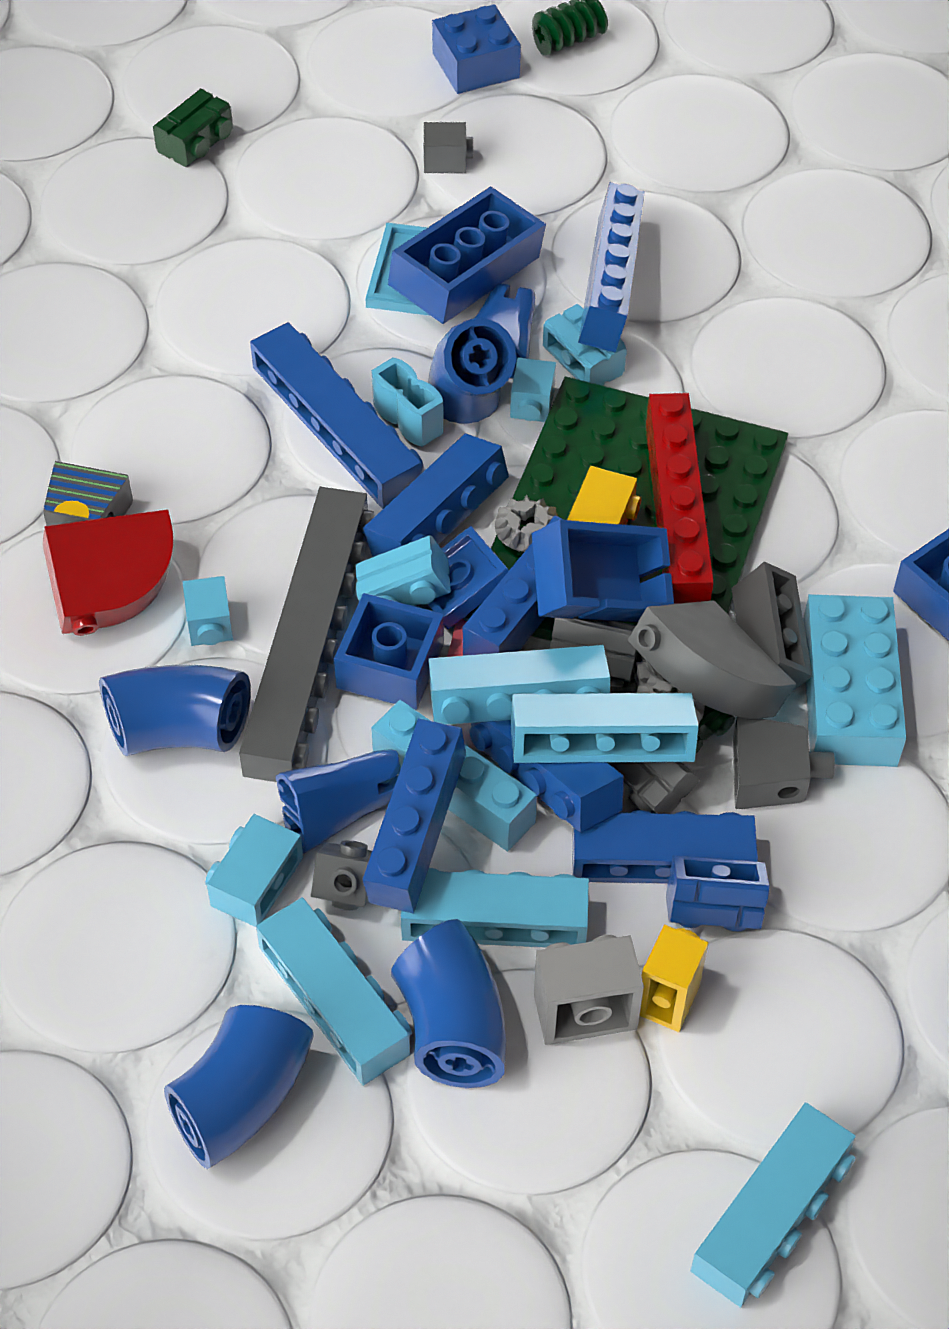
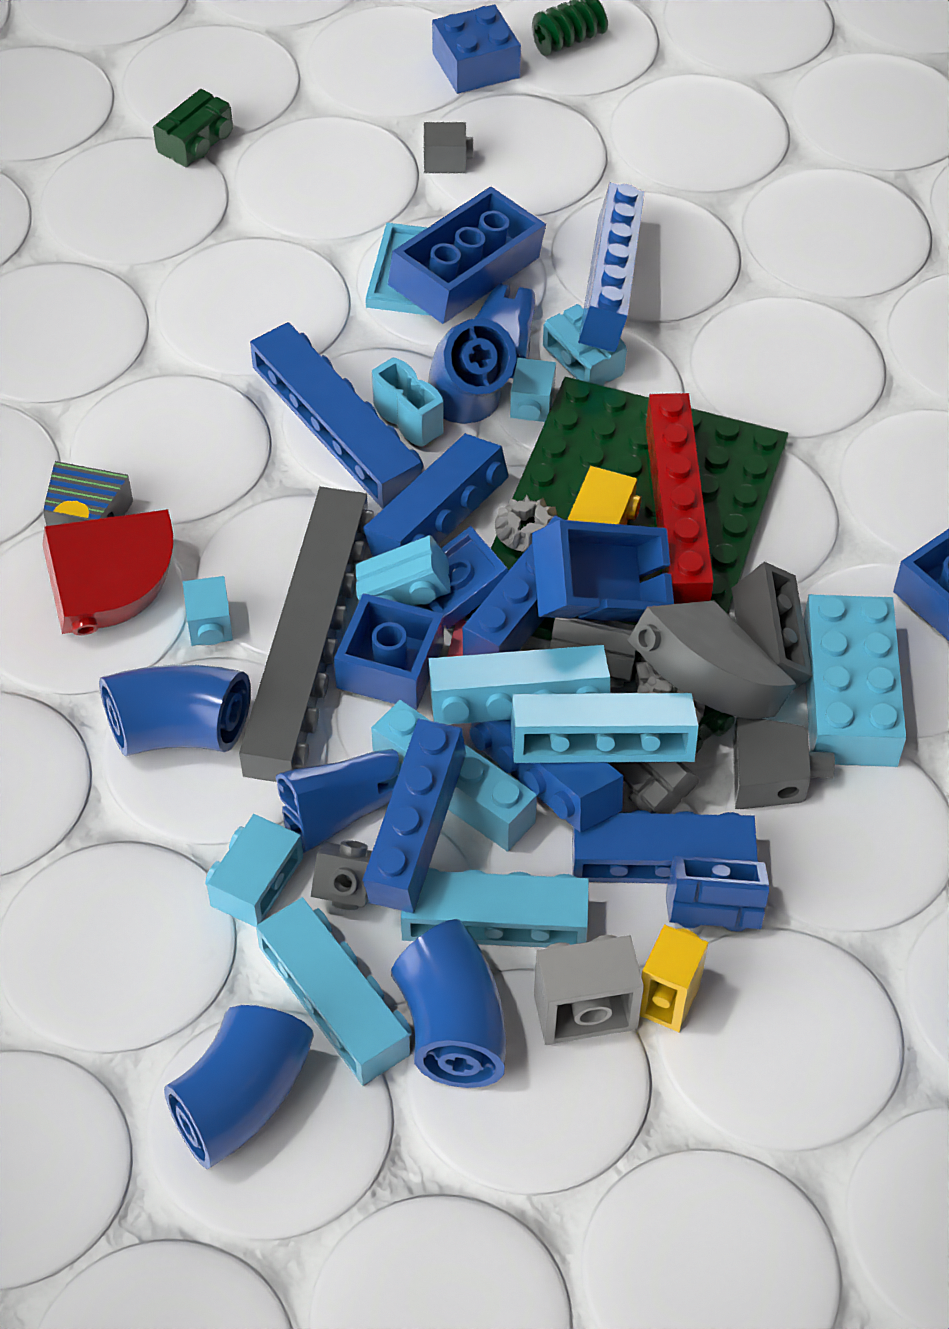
medium azure brick [690,1102,856,1308] -> none

